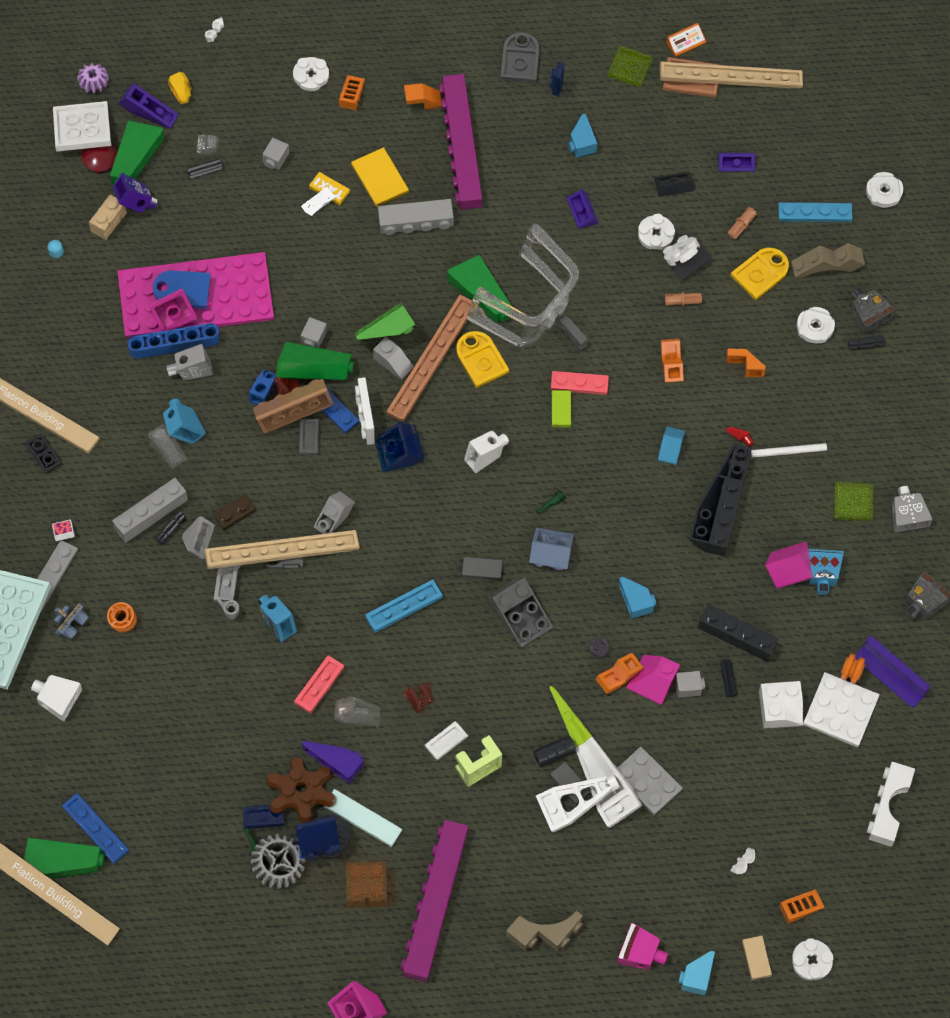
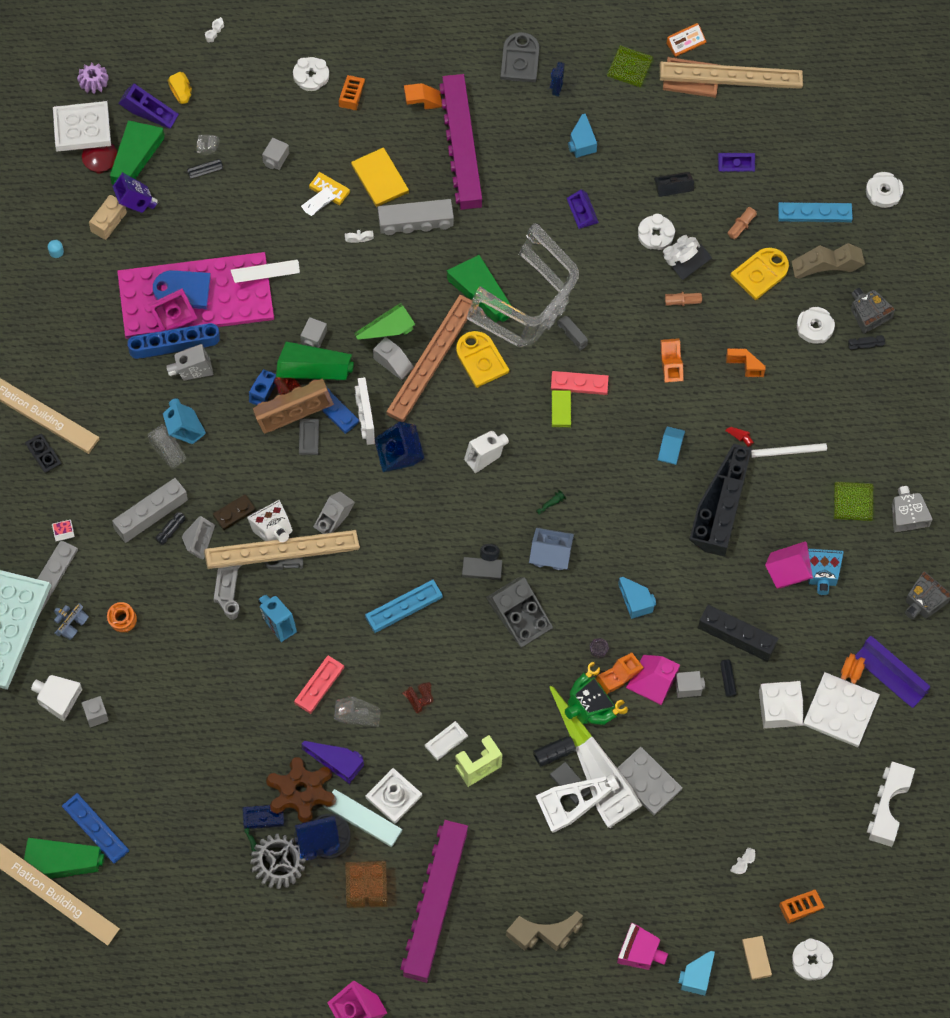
none -> light grey brick [82,696,109,727]
none -> white sticker [231,260,300,283]
none -> white torso [247,500,293,542]
none -> white piece [345,230,374,243]
none -> white plate [366,768,422,824]
none -> black tile [480,544,500,561]
none -> torso [565,662,628,725]

